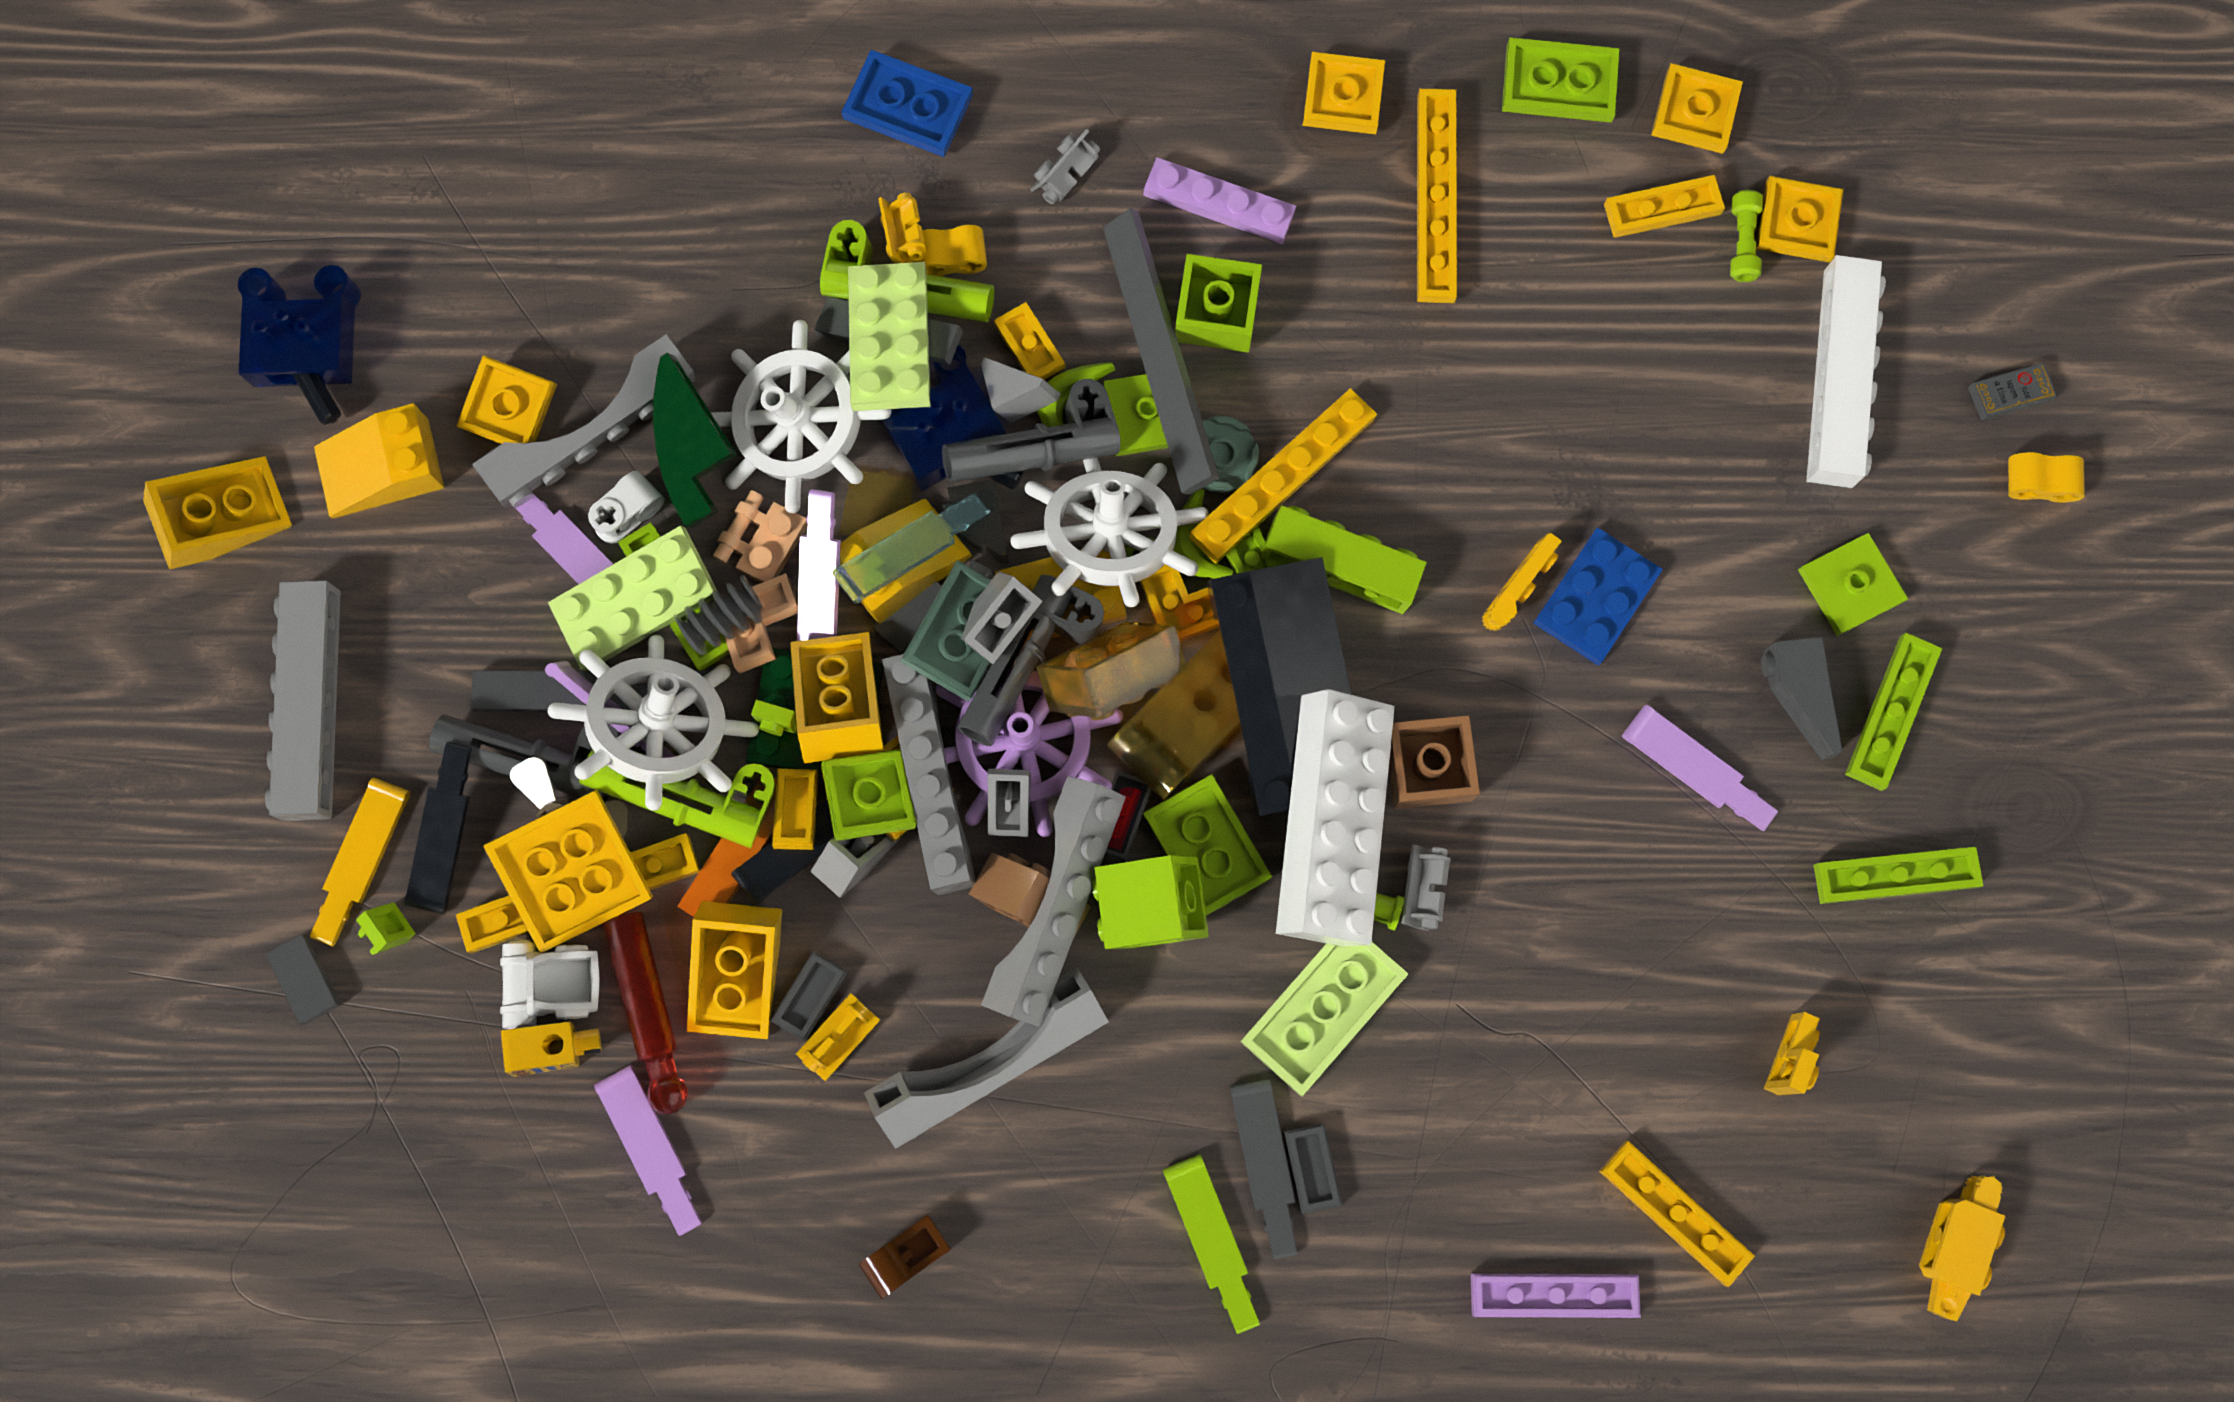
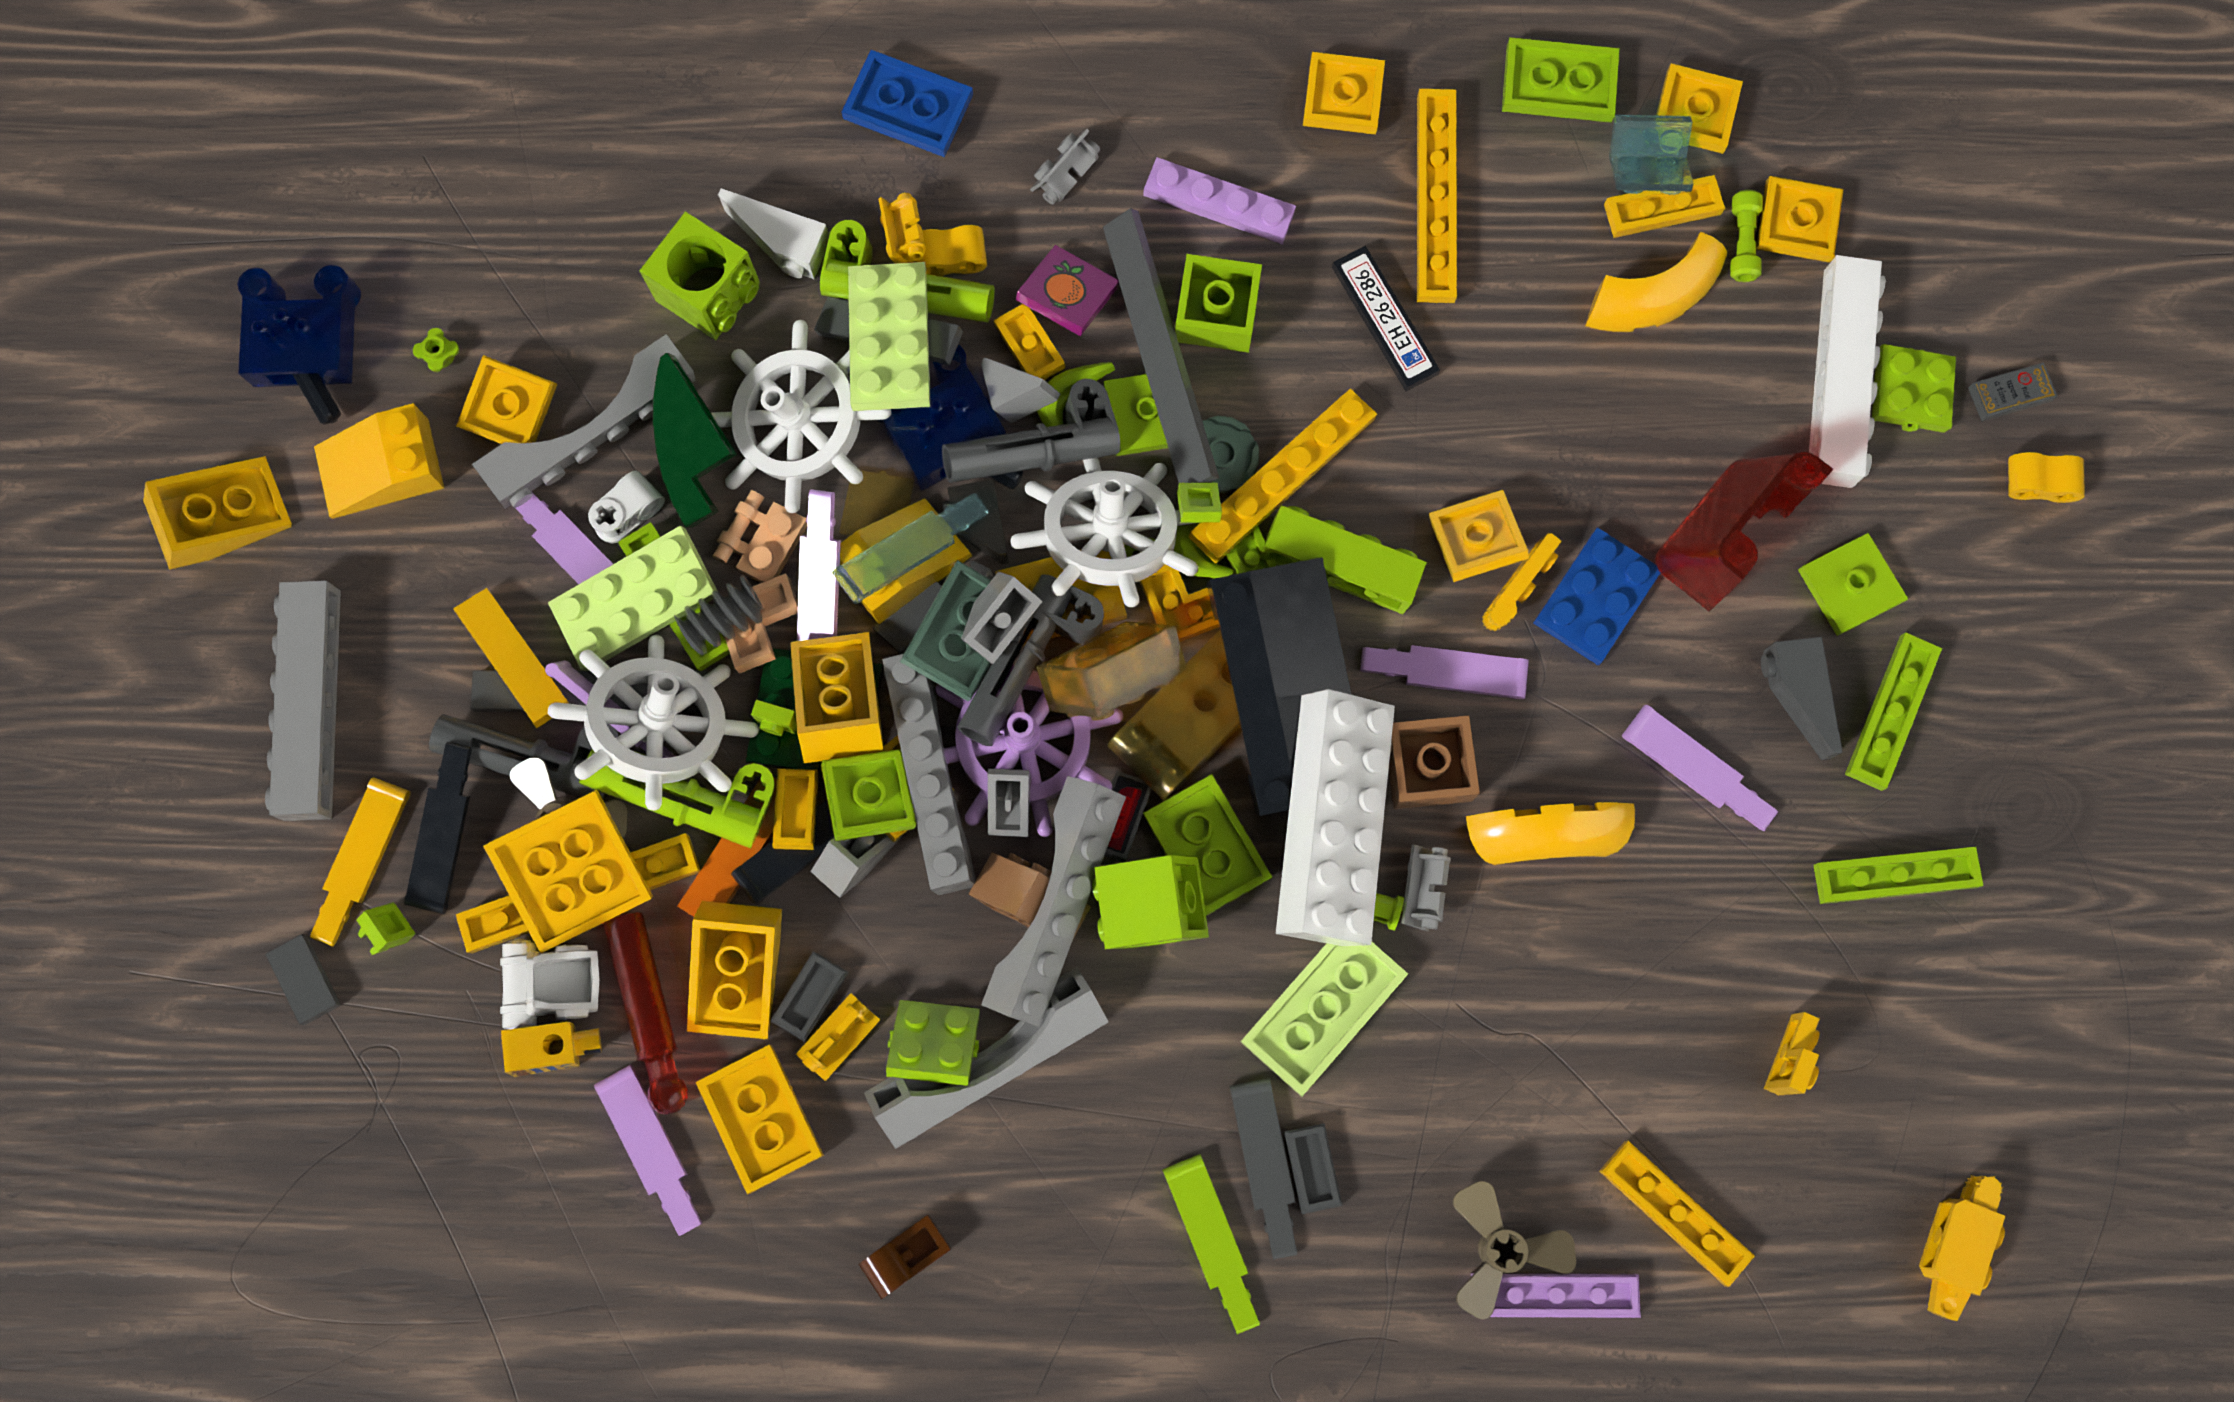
none -> lime plate [413,328,459,372]
none -> yellow tile [453,588,569,728]
none -> lime brick [639,211,760,341]
none -> yellow plate [696,1044,824,1194]
none -> white slope [718,188,829,279]
none -> lime plate [886,1000,980,1086]
none -> magenta tile [1016,245,1119,336]
none -> lime plate [1177,483,1222,523]
none -> tile [1332,245,1440,391]
none -> lavender piece [1360,645,1529,699]
none -> yellow plate [1429,490,1529,582]
none -> dark tan piece [1452,1181,1576,1320]
none -> yellow brick [1466,802,1635,865]
none -> yellow brick [1585,231,1727,332]
none -> clear light blue bracket [1609,114,1694,195]
none -> clear red windscreen [1655,452,1833,612]
none -> lime plate [1872,344,1956,433]

